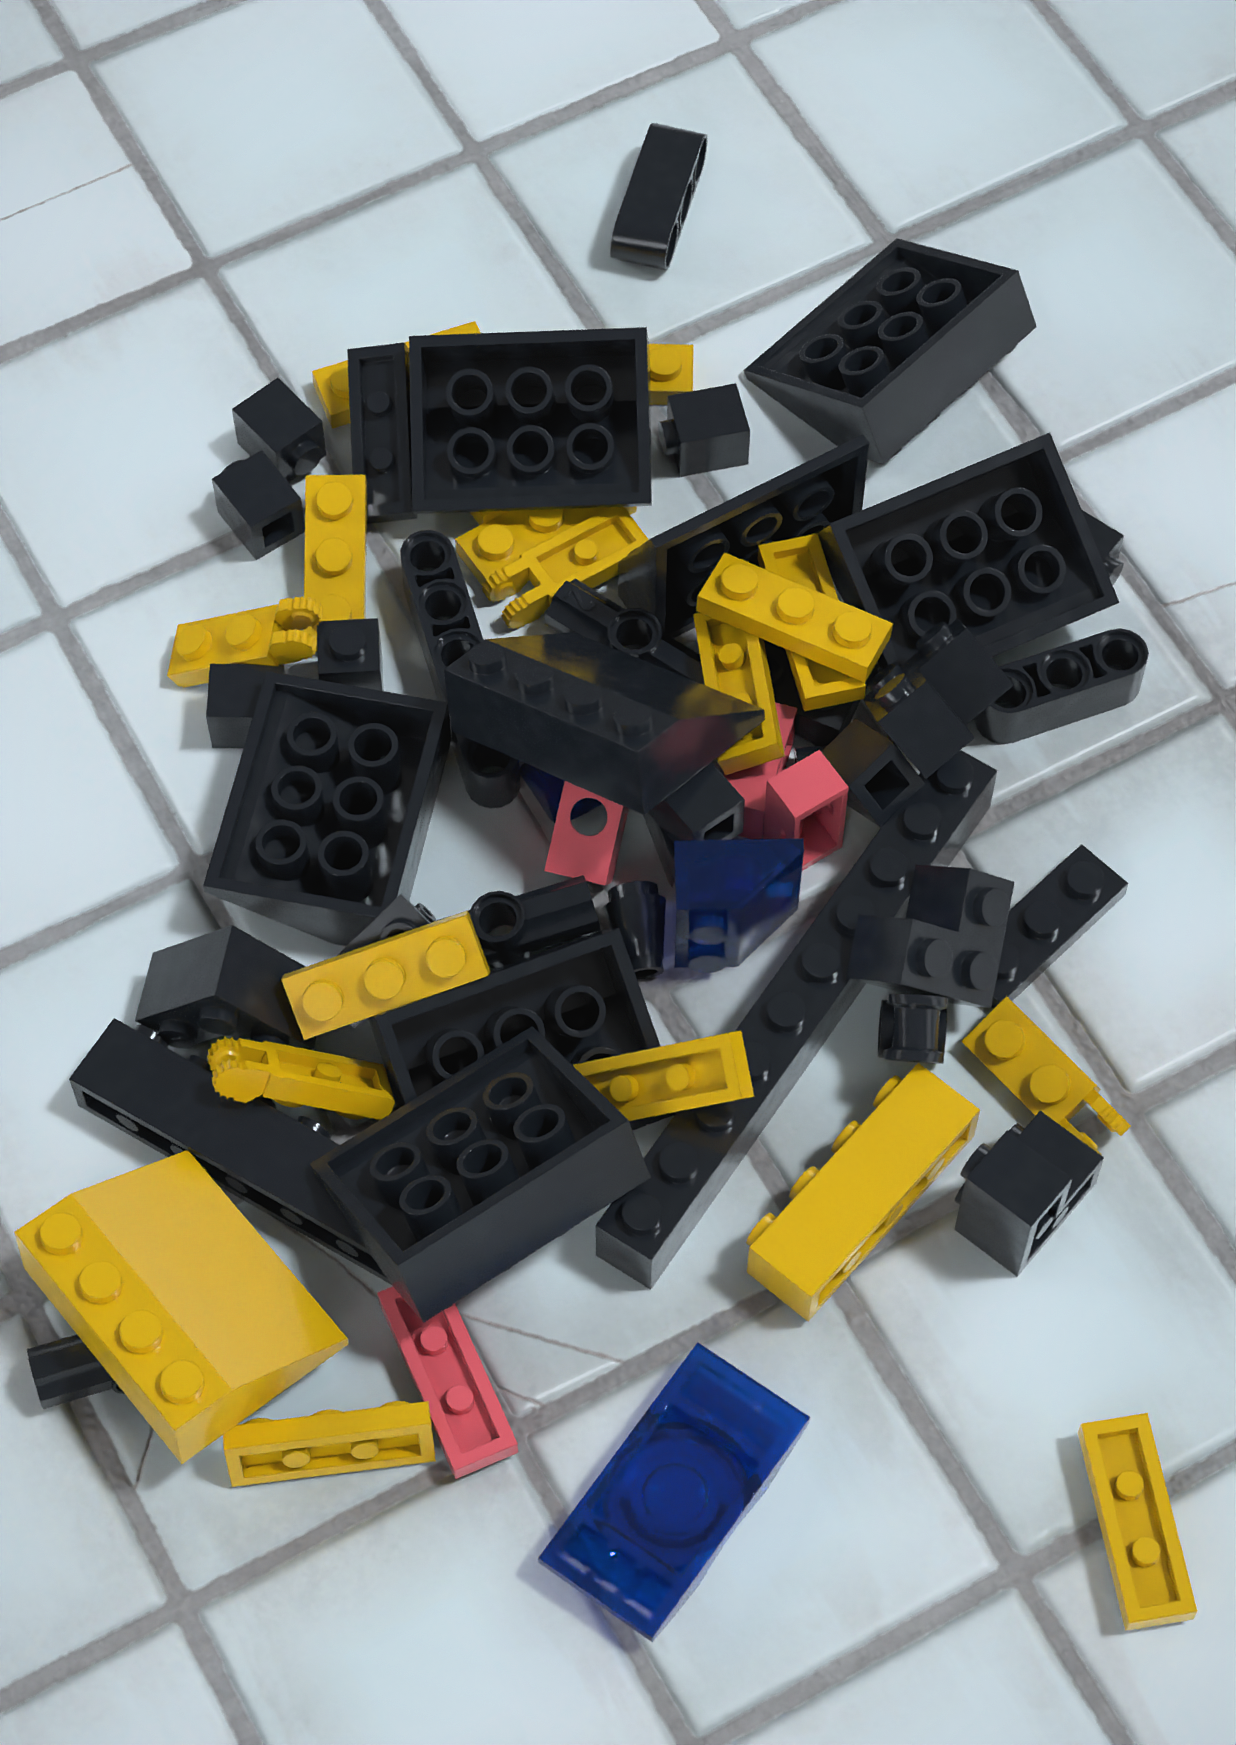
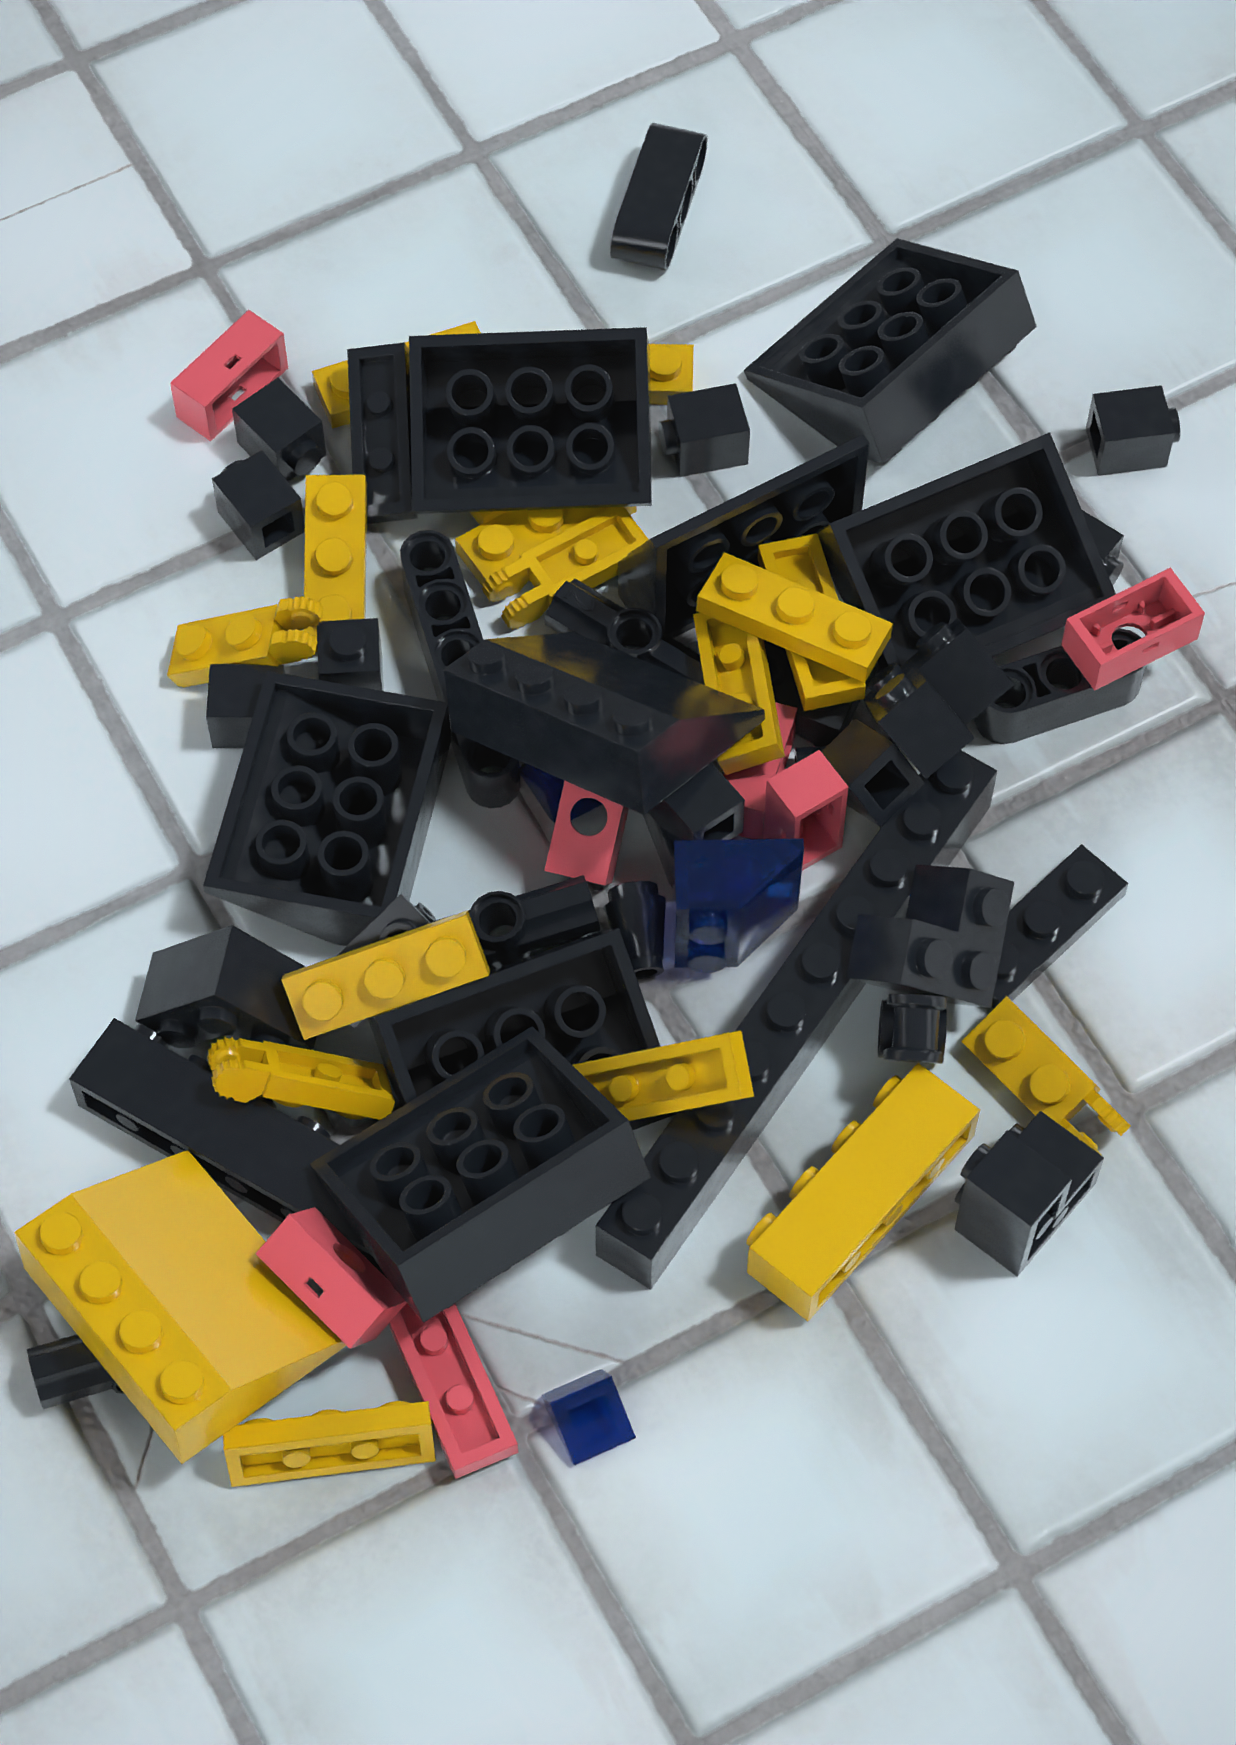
clear blue slope [538,1342,810,1642] -> none
yellow plate [1078,1413,1198,1631] -> none
none -> coral piece [170,310,288,441]
none -> coral piece [256,1207,407,1349]
none -> clear blue slope [541,1369,636,1465]
none -> coral piece [1061,567,1205,691]
none -> black brick [1086,385,1180,476]

